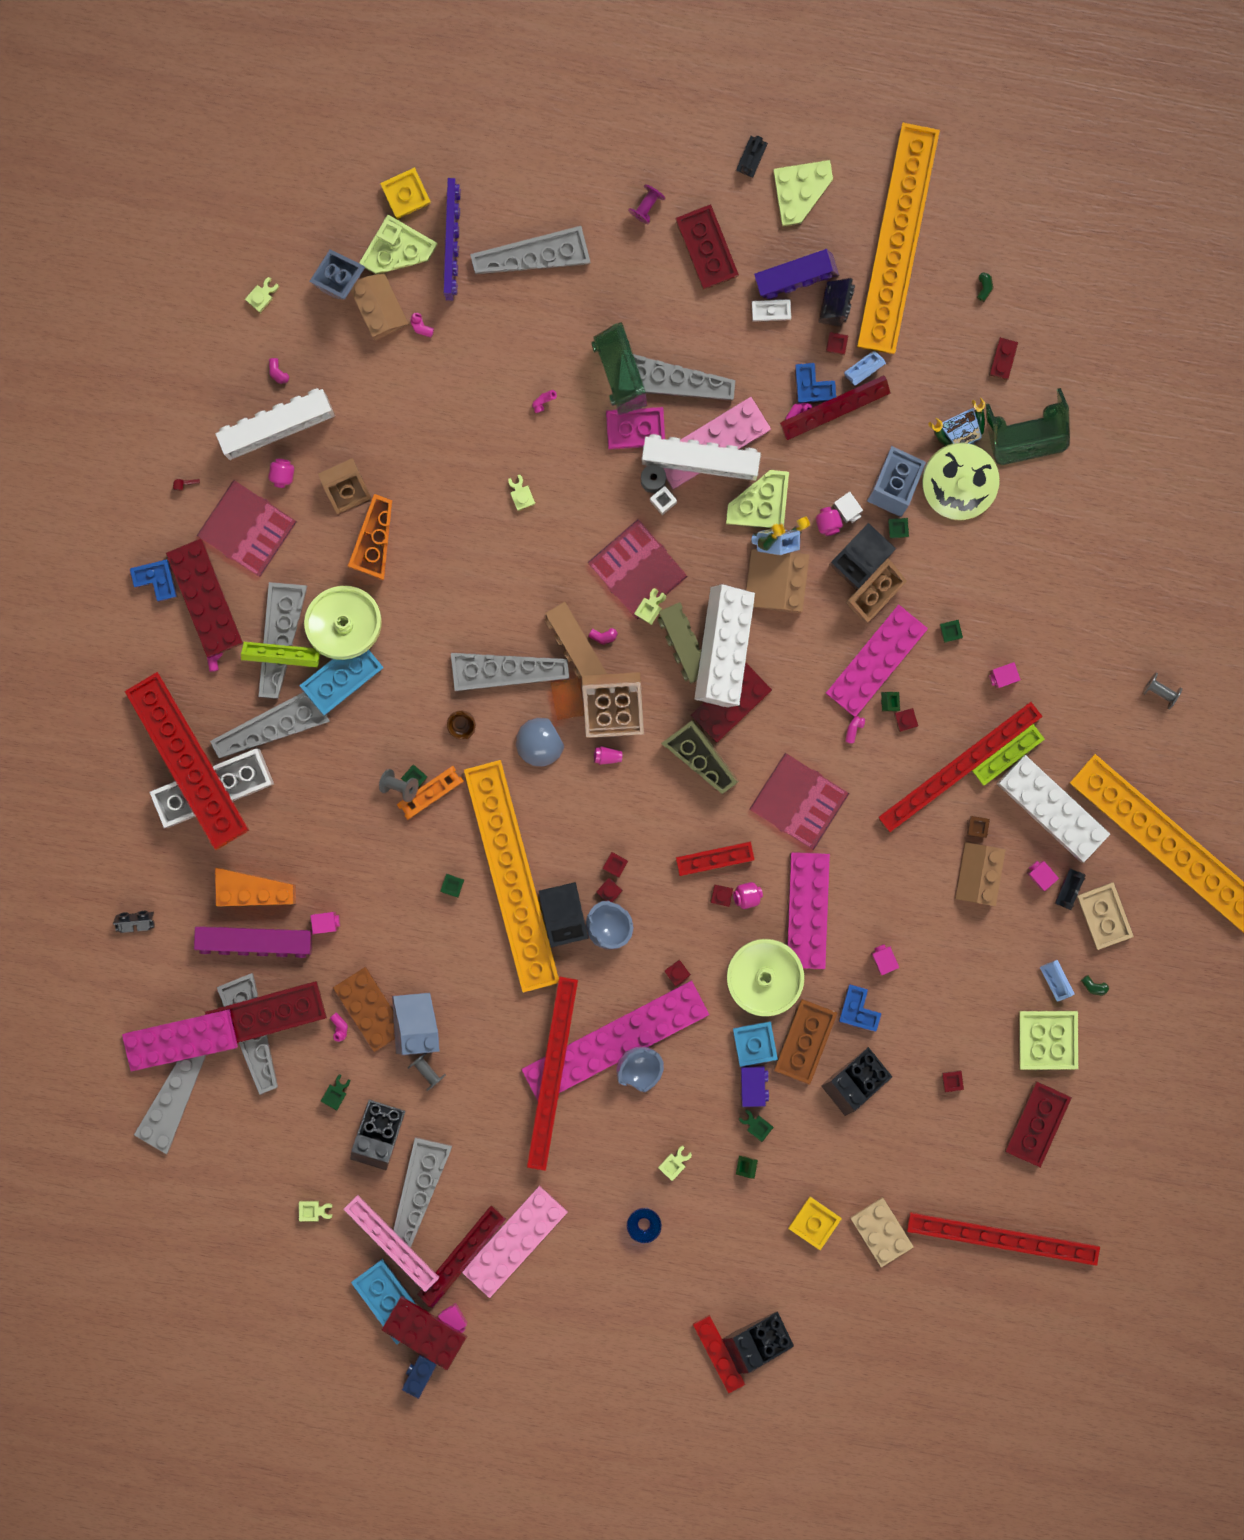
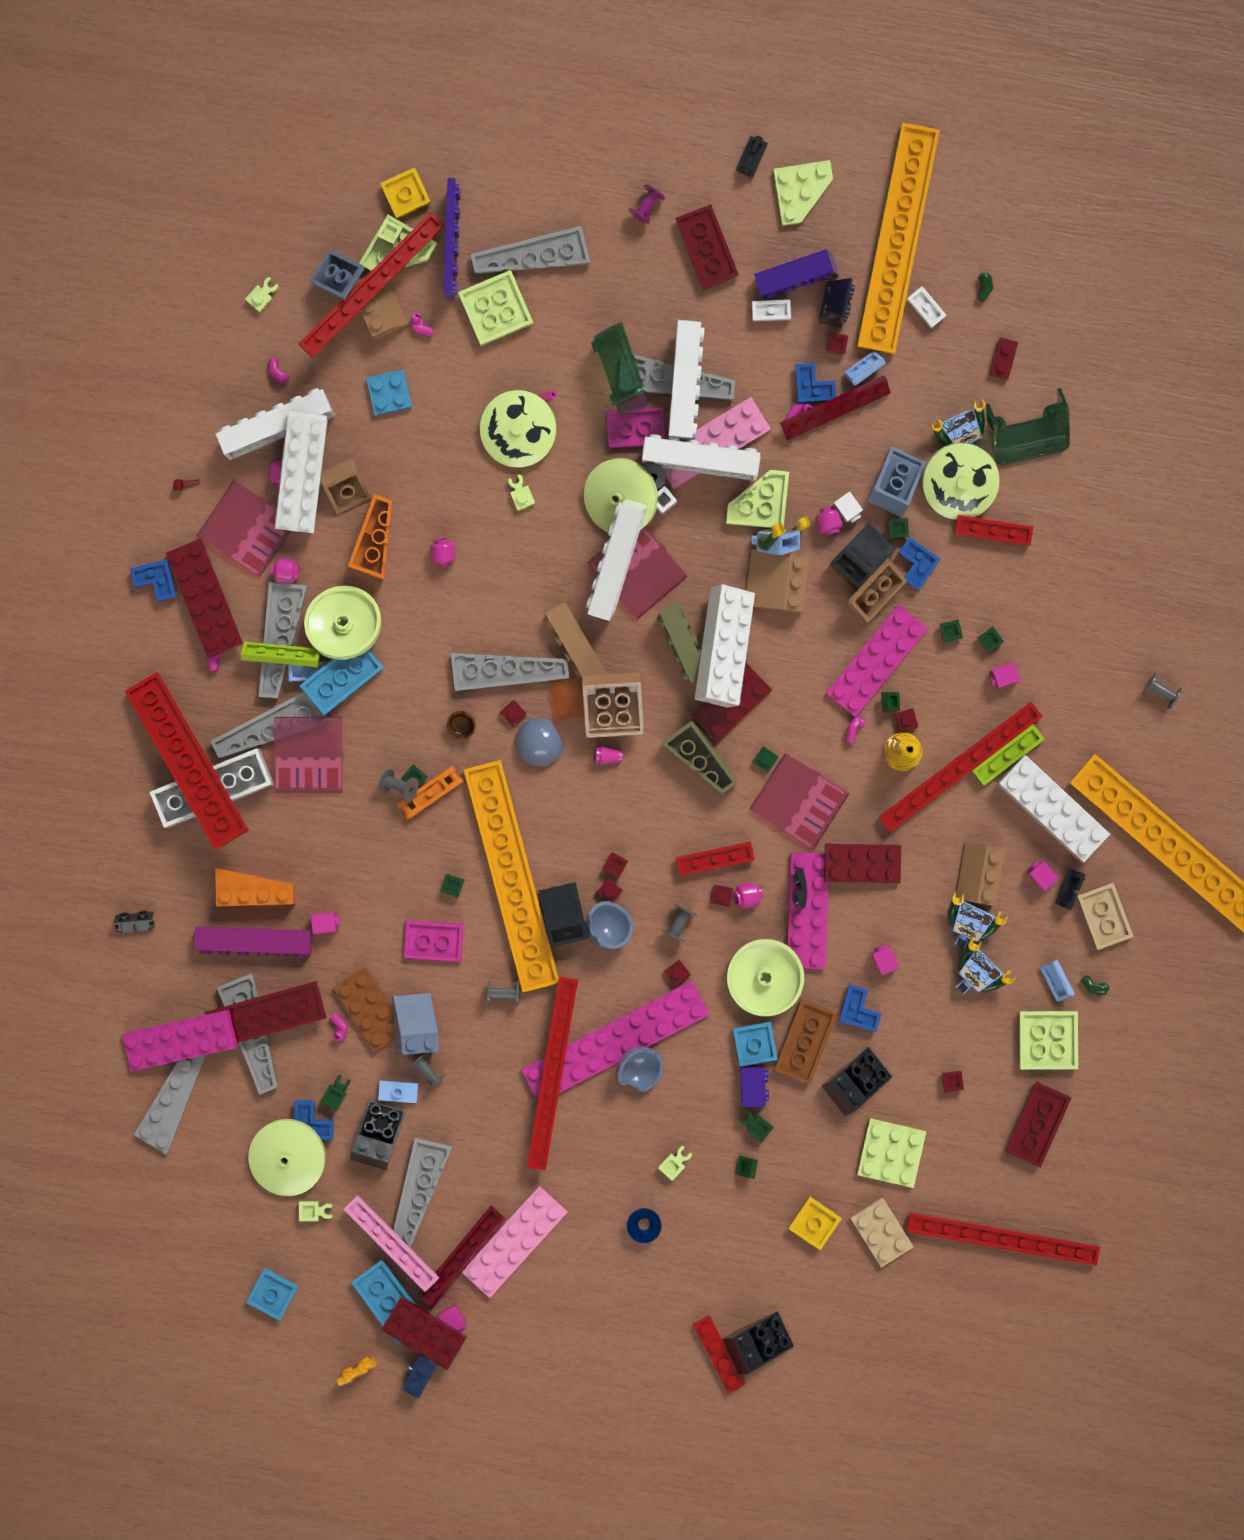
dark pink arm [588,628,618,645] -> none
yellowish green plate [634,588,666,625] -> none
reddish brown plate [967,816,990,838] -> none
none -> dark azure plate [246,1268,299,1321]
none -> yellowish green dish [248,1119,326,1196]
none -> dark pink head [271,558,300,584]
none -> clear pink piece [273,717,344,793]
none -> white brick [275,411,327,533]
none -> light blue plate [287,661,327,681]
none -> blue plate [295,1100,334,1140]
none -> red plate [299,212,445,358]
none -> light orange plate [336,1356,377,1386]
none -> dark azure plate [366,369,412,416]
none -> light blue plate [378,1080,419,1103]
none -> dark pink tile [404,920,464,962]
none -> dark pink head [430,538,456,567]
none -> yellowish green plate [458,270,533,346]
none -> yellowish green dish [480,390,557,467]
none -> dark grey piece [487,980,519,1006]
none -> dark red plate [500,700,527,726]
none -> yellowish green dish [584,458,658,533]
none -> white brick [586,499,648,621]
none -> dark grey piece [662,904,697,942]
none -> white brick [668,320,704,443]
none -> dark green plate [752,746,779,772]
none -> black slope [792,868,807,909]
none -> dark red plate [824,843,901,883]
none -> yellowish green plate [857,1118,926,1188]
none -> yellow cone [883,733,922,771]
none -> blue plate [898,537,940,591]
none -> white plate [907,286,947,329]
none -> torso [947,892,1008,949]
none -> red plate [954,515,1034,546]
none -> torso [956,937,1016,994]
none -> dark green plate [977,627,1004,653]

